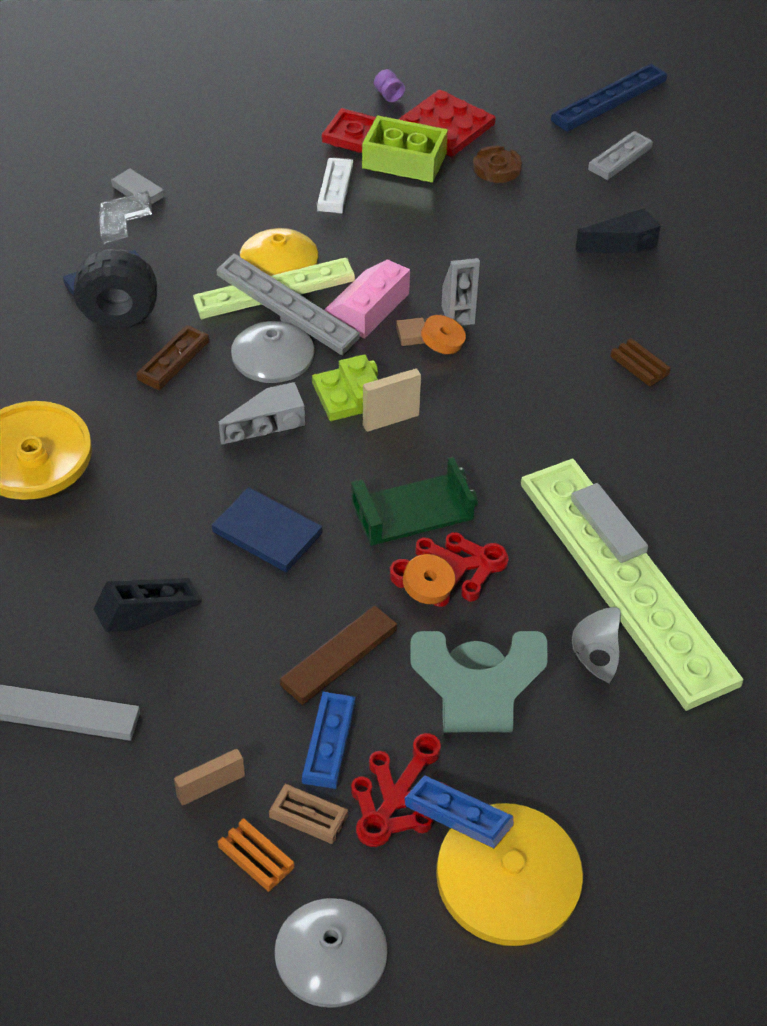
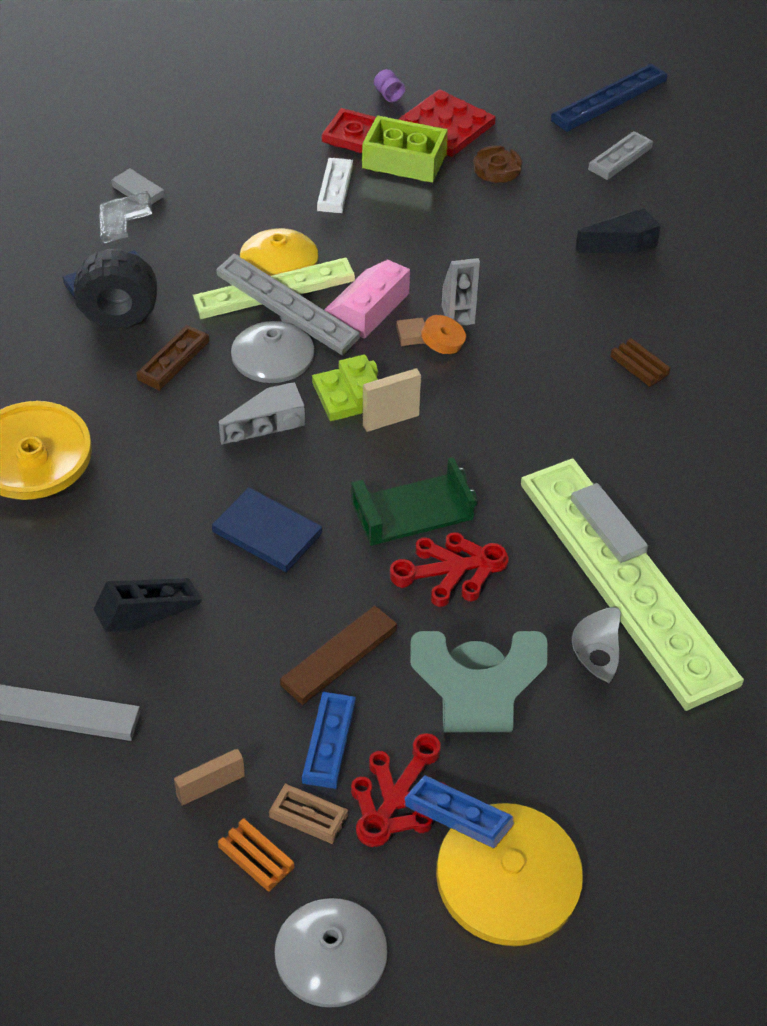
orange piece [403,554,455,604] -> none

